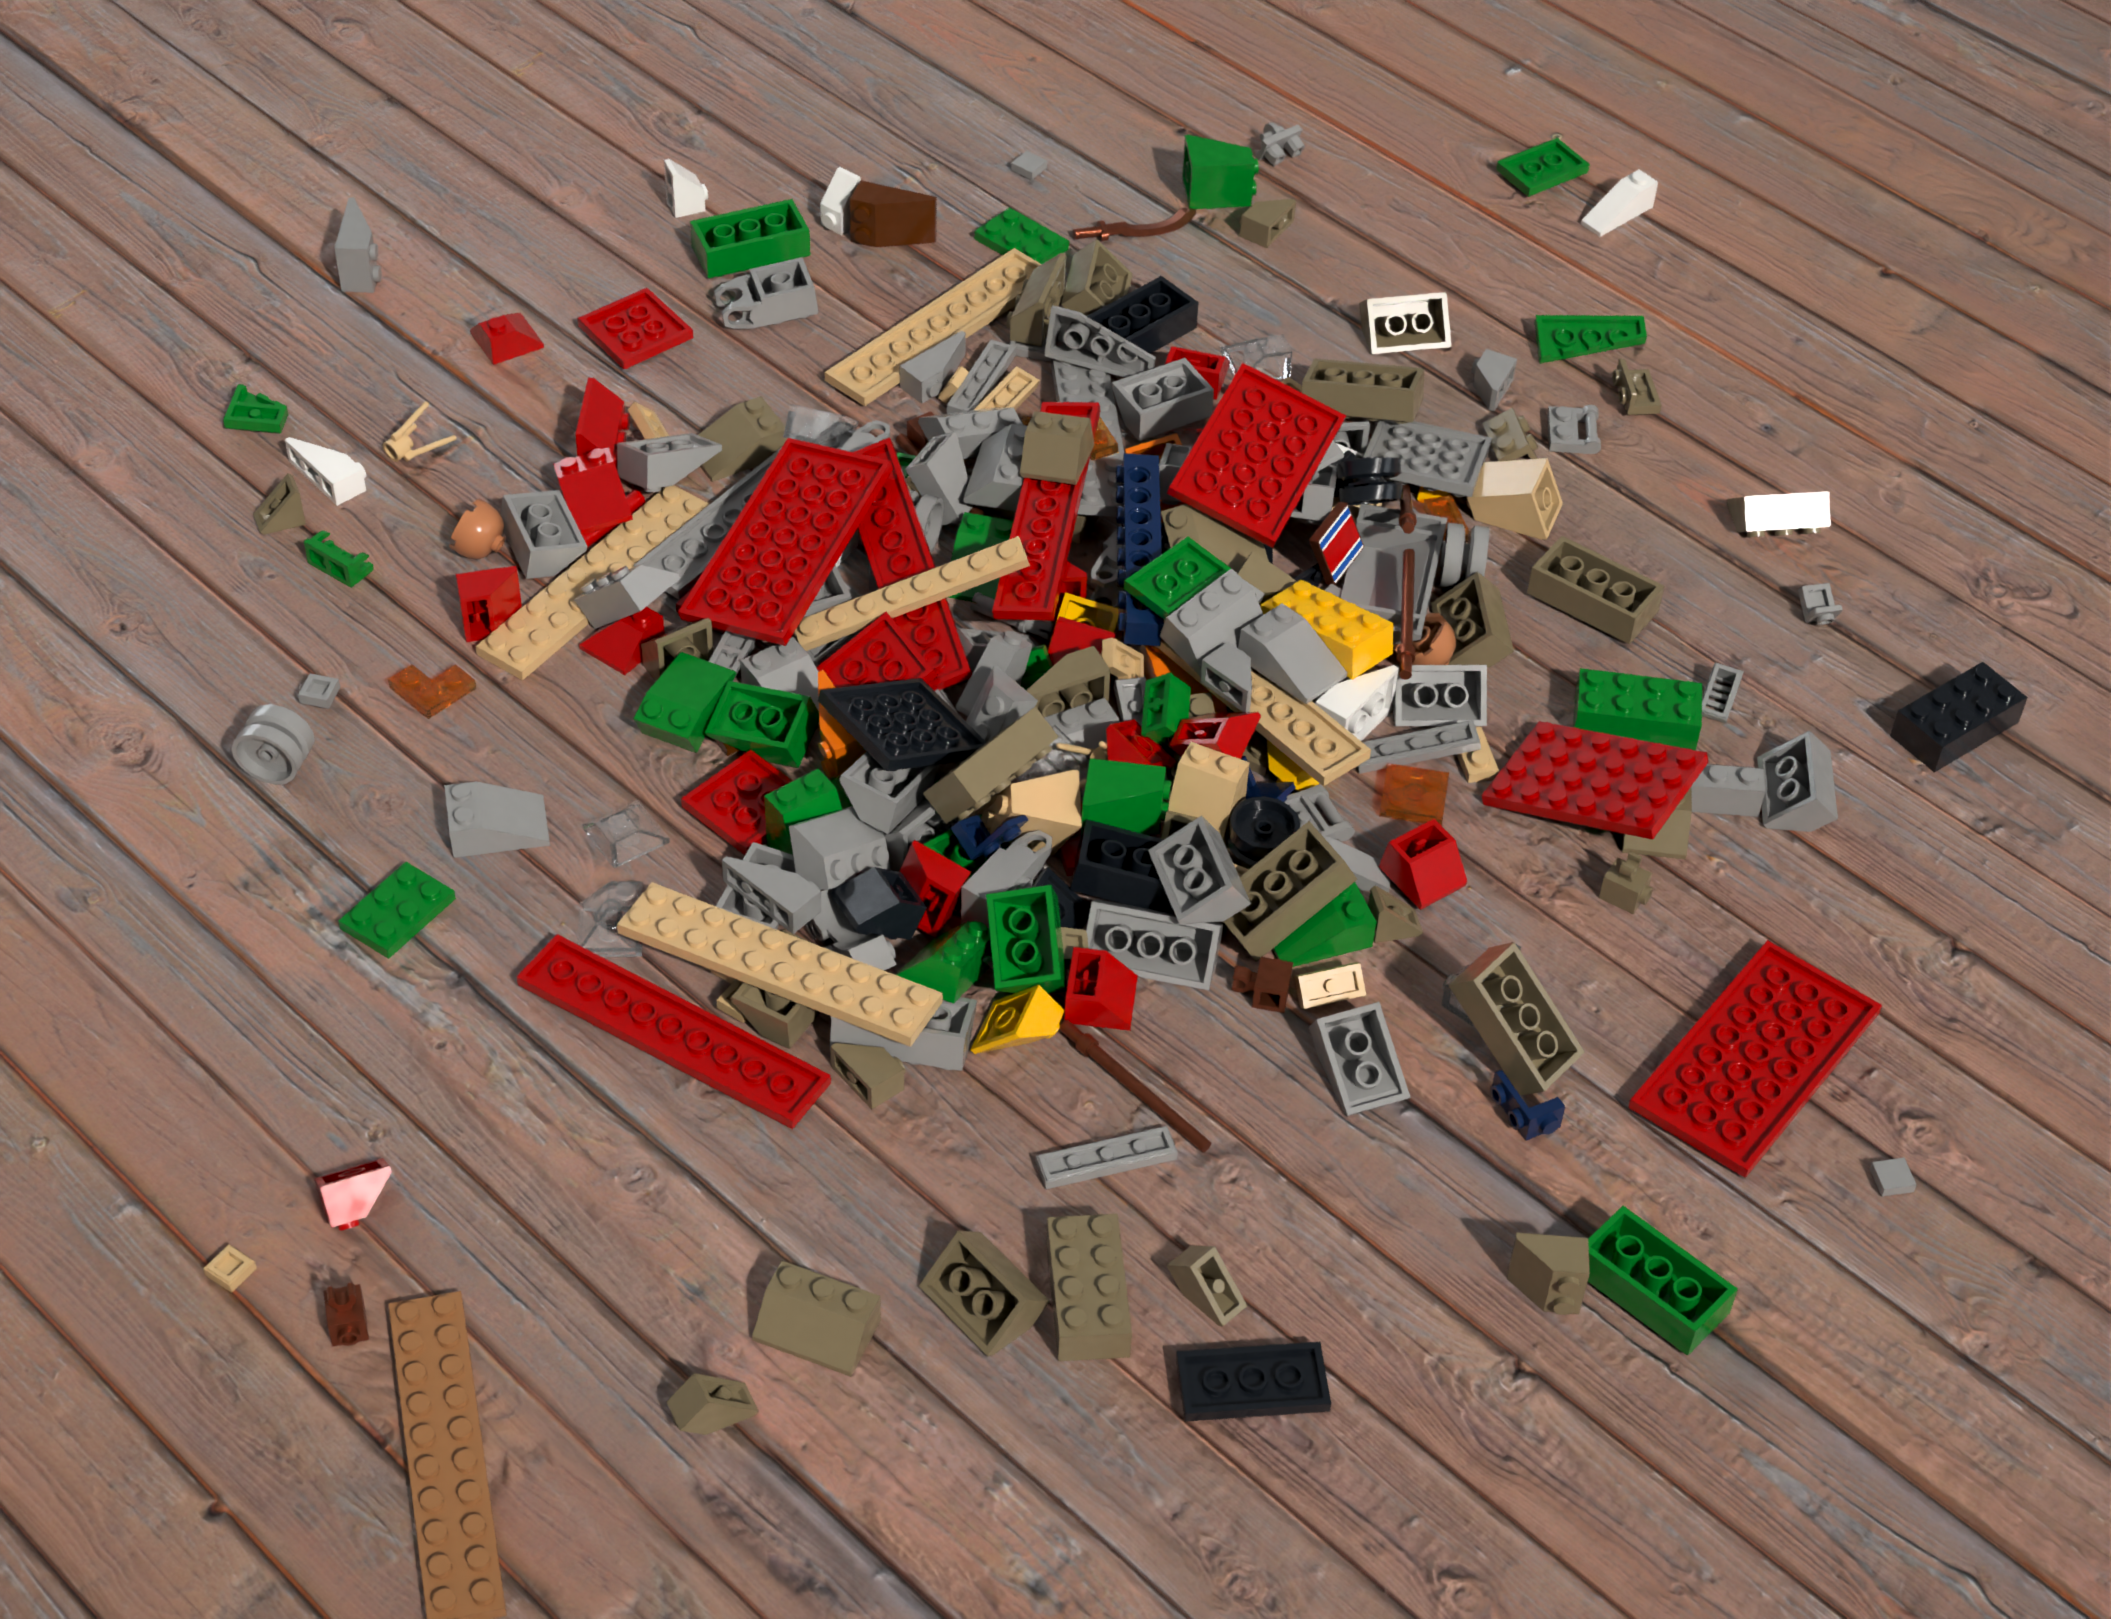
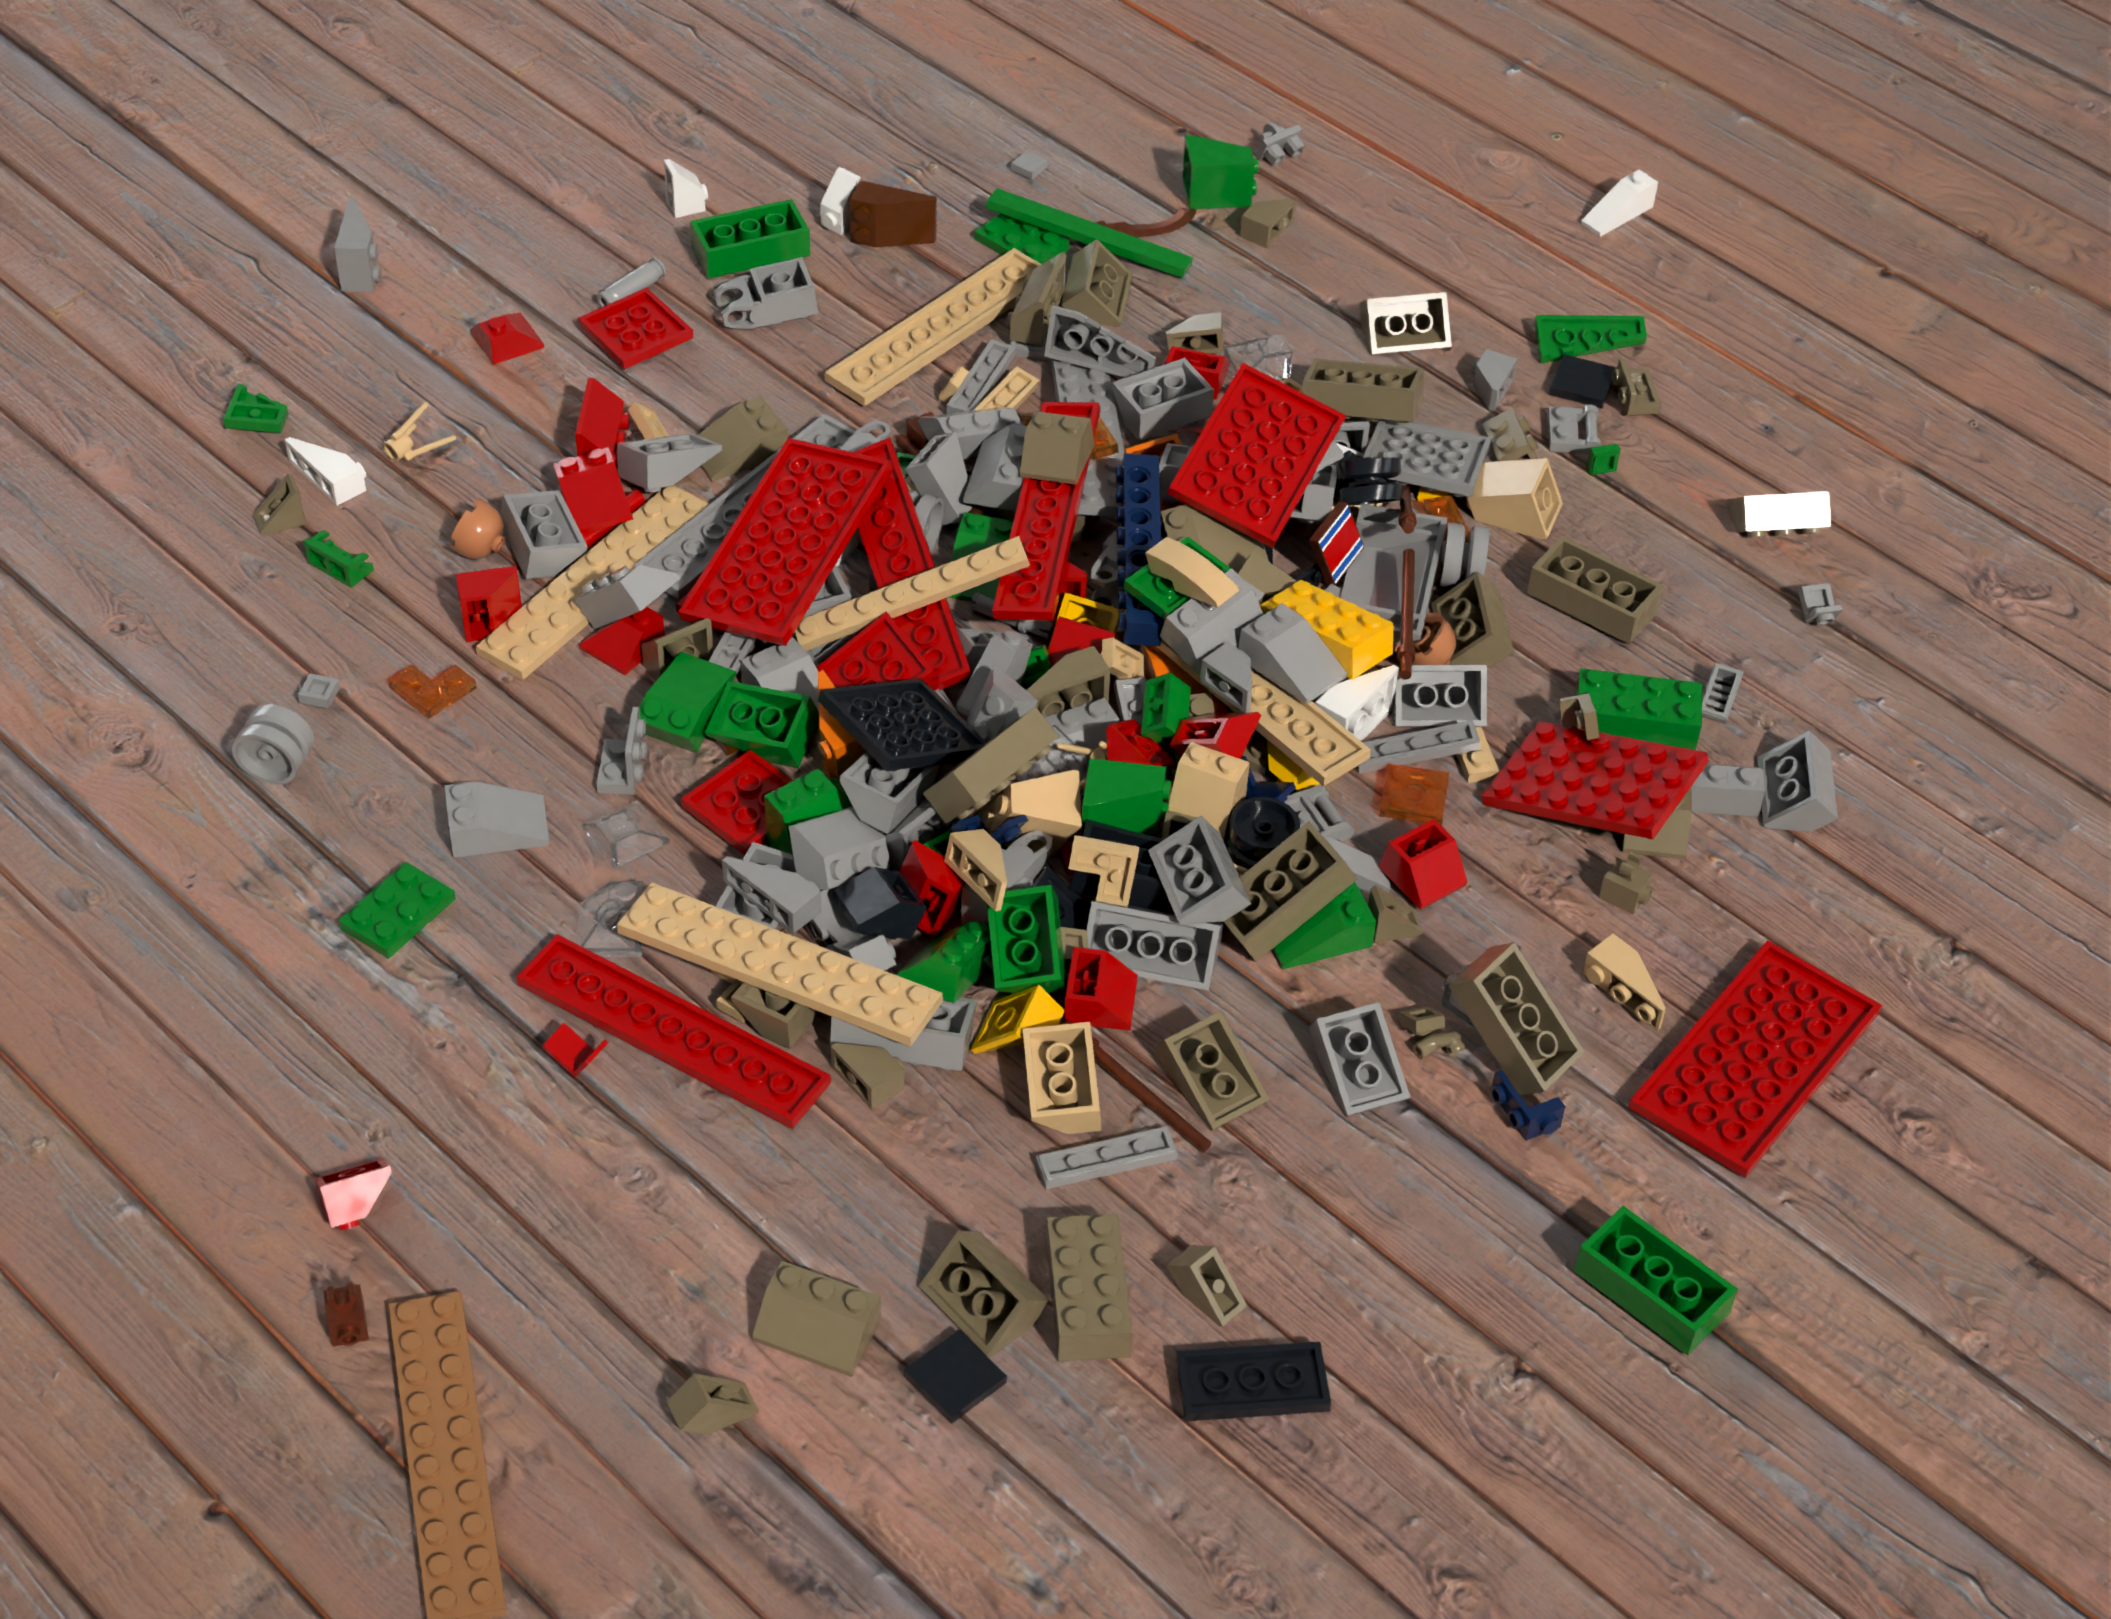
tan tile [203,1244,257,1293] -> none
clear slope [783,404,859,445] -> none
light grey slope [900,331,966,404] -> none
black brick [1087,276,1199,354] -> none
copper brick [1232,957,1293,1013] -> none
plate [1294,962,1366,1009] -> none
green plate [1496,138,1590,197] -> none
dark tan slope [1507,1232,1590,1315] -> none
light grey tile [1870,1157,1917,1197] -> none
black brick [1890,662,2028,772] -> none
none -> red bracket [542,1023,609,1078]
none -> light grey bracket [596,707,648,795]
none -> light grey axle [597,258,666,307]
none -> black tile [904,1329,1007,1424]
none -> tan slope [944,829,1007,911]
none -> green tile [986,188,1193,278]
none -> tan slope [1023,1022,1102,1134]
none -> tan plate [1068,835,1139,907]
none -> tan slope [1145,537,1239,607]
none -> dark tan slope [1154,1011,1270,1131]
none -> dark tan slope [1166,312,1224,354]
none -> dark tan plate [1399,1006,1445,1036]
none -> dark tan arm [1412,1031,1465,1059]
none -> black tile [1549,354,1617,408]
none -> dark tan bracket [1558,693,1599,740]
none -> tan slope [1583,933,1666,1032]
none -> green tile [1586,444,1621,475]

